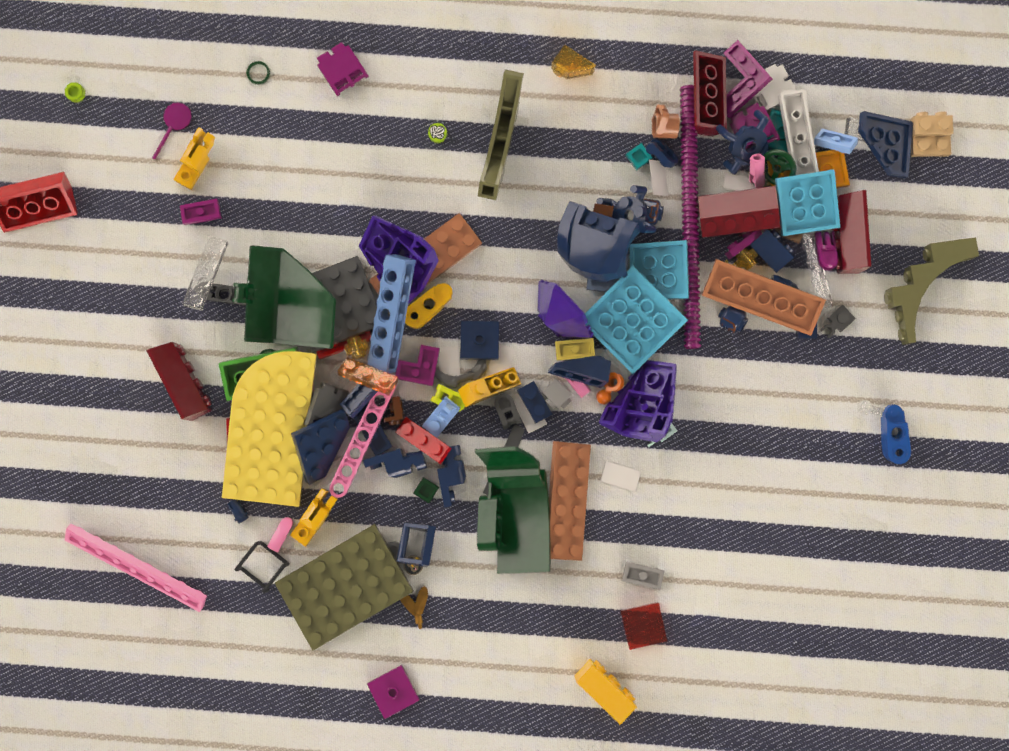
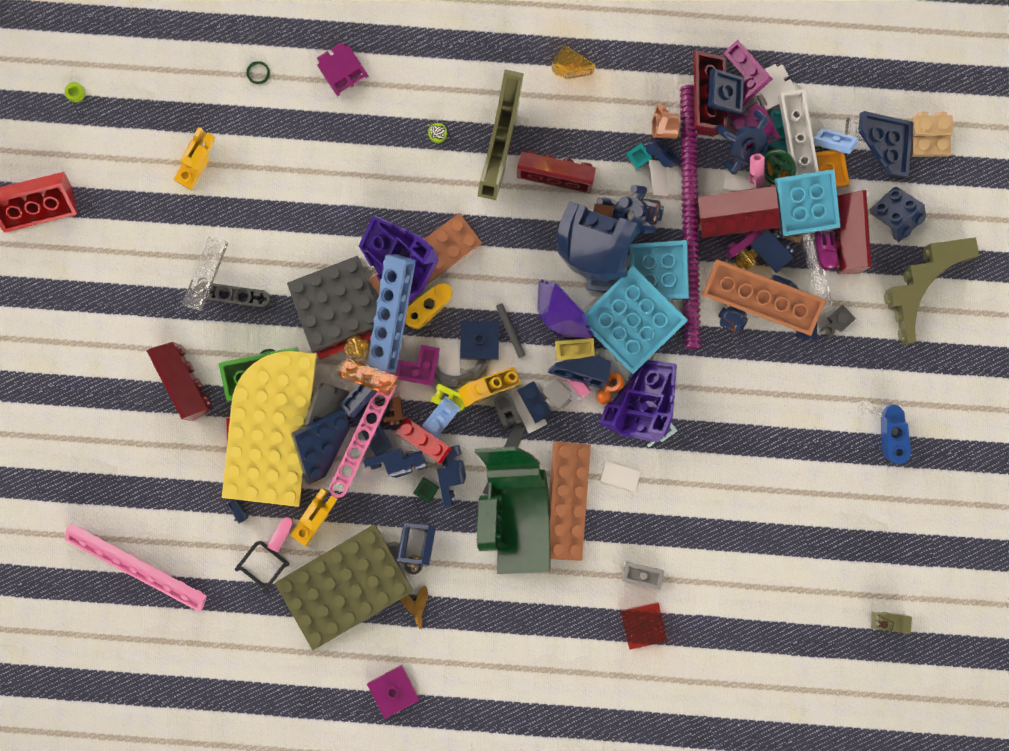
magenta piece [152,103,192,159] -> none
magenta plate [180,199,222,225] -> none
dark green panel [232,245,336,349] -> none
yellow brick [574,659,637,725] -> none
none -> dark grey bar [496,303,525,358]
none -> dark red slope [517,150,596,194]
none -> dark blue plate [708,68,744,116]
none -> dark blue bracket [870,187,926,242]
none -> olive leg [871,612,912,634]

